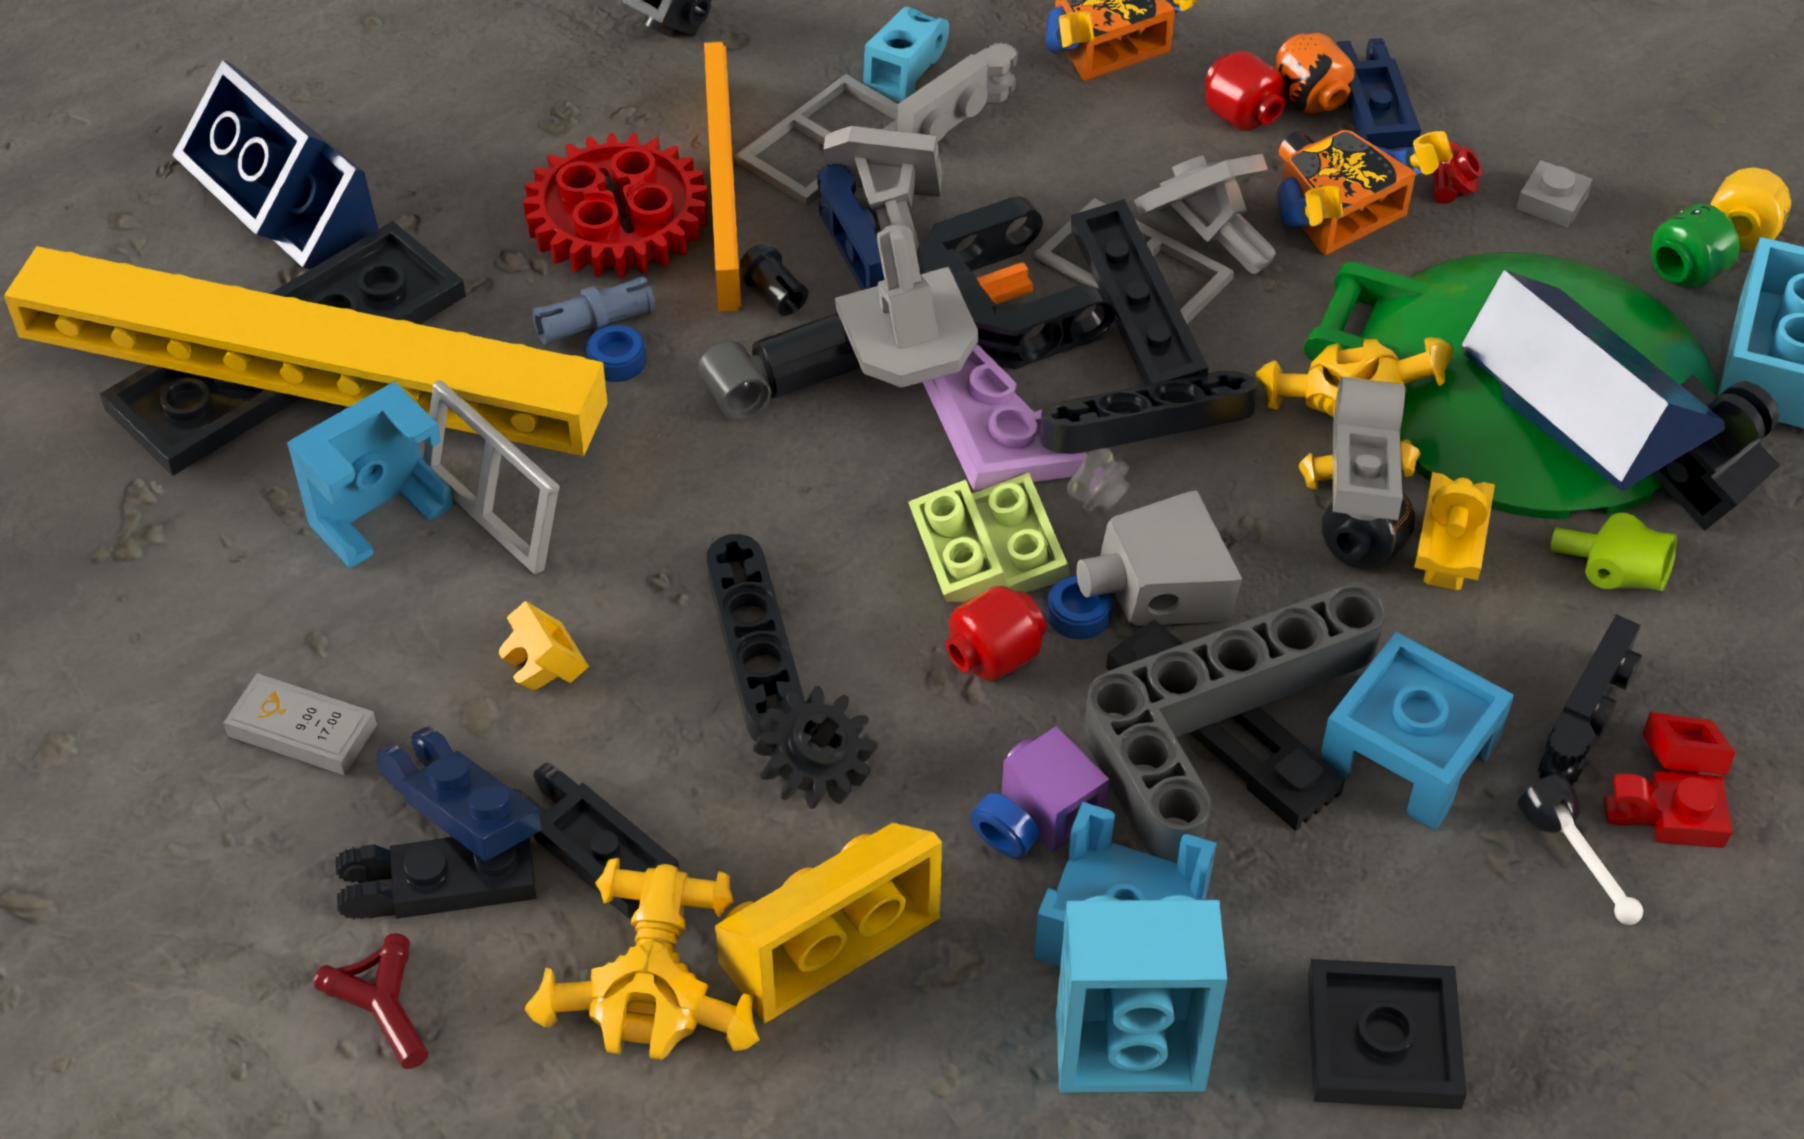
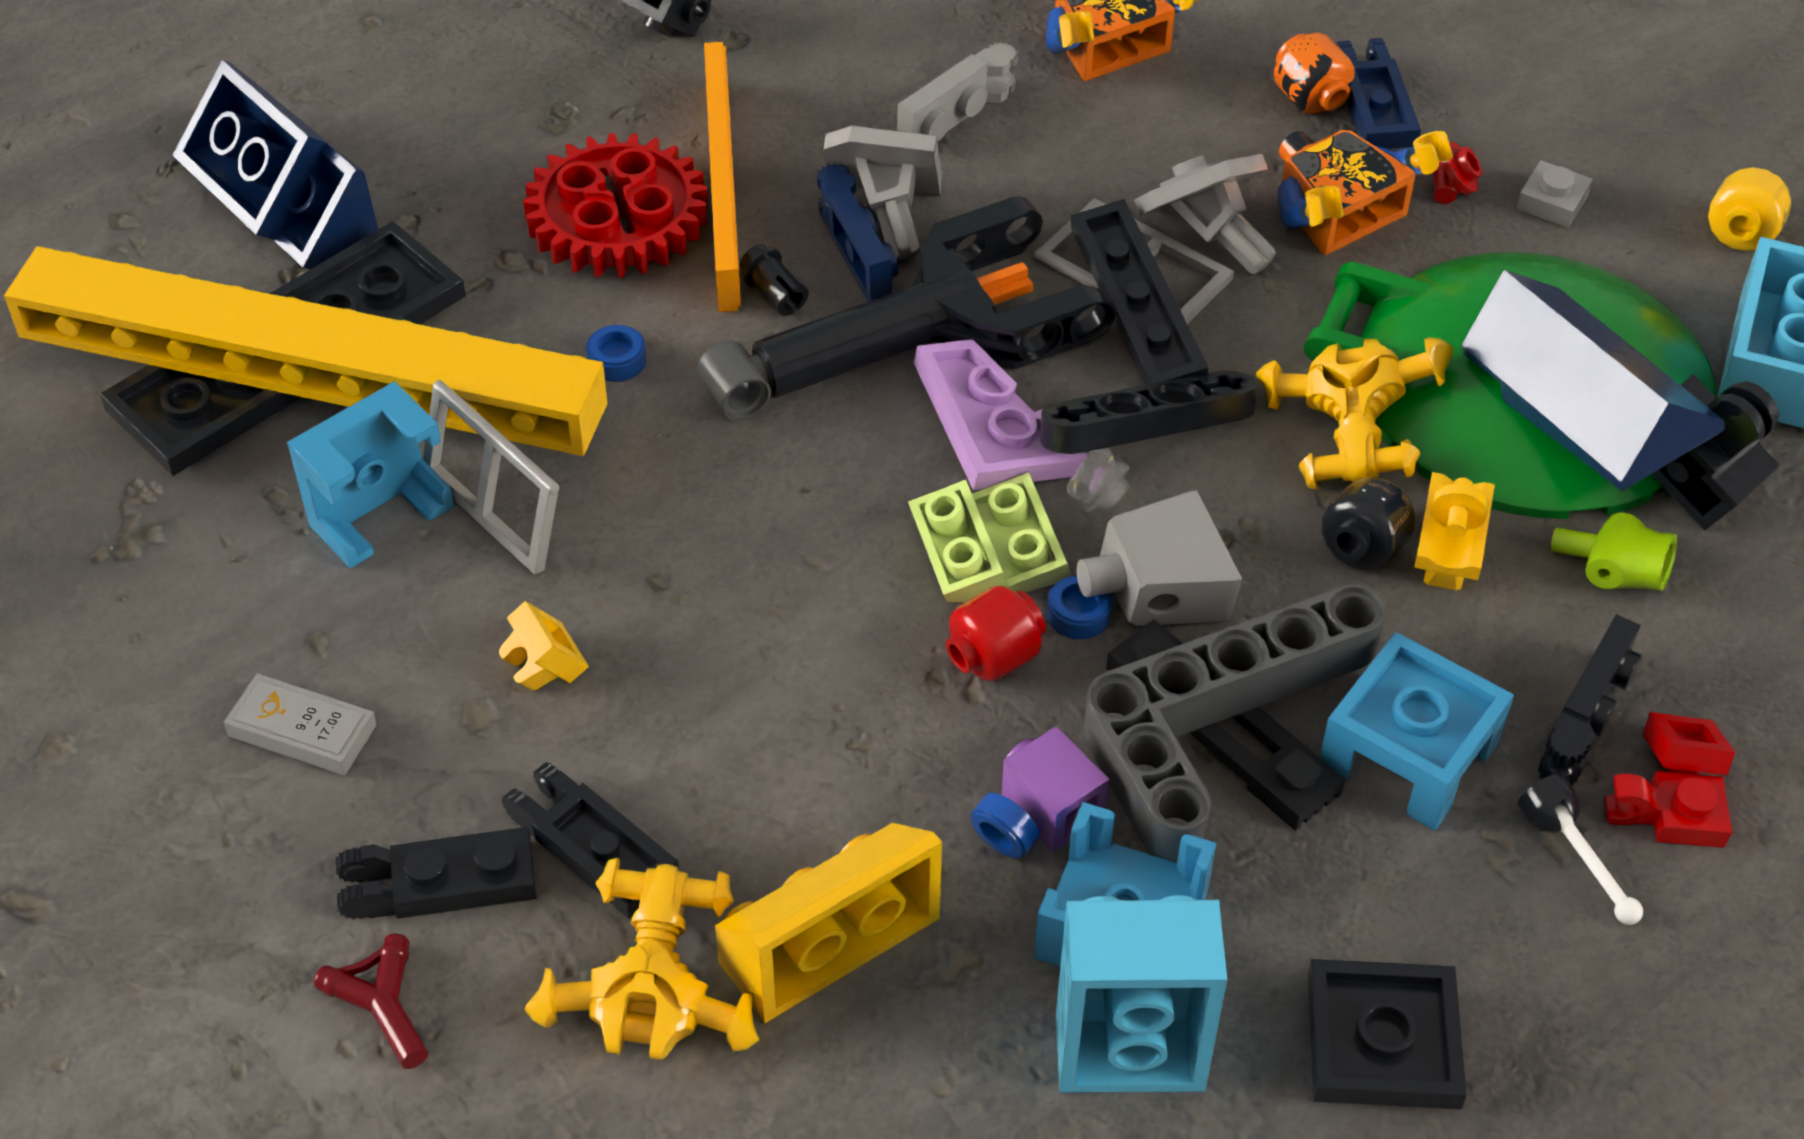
dark blue hinge [376,726,542,862] -> none
sand blue pin [532,276,655,345] -> none
black beam [707,534,805,741] -> none
light grey window [733,74,898,206] -> none
black gear [753,686,877,809] -> none
light grey piece [835,224,978,388] -> none
medium azure leg [863,7,949,103] -> none
red head [1204,50,1285,131] -> none
light grey plate [1333,376,1405,520] -> none
green head [1651,203,1740,289] -> none

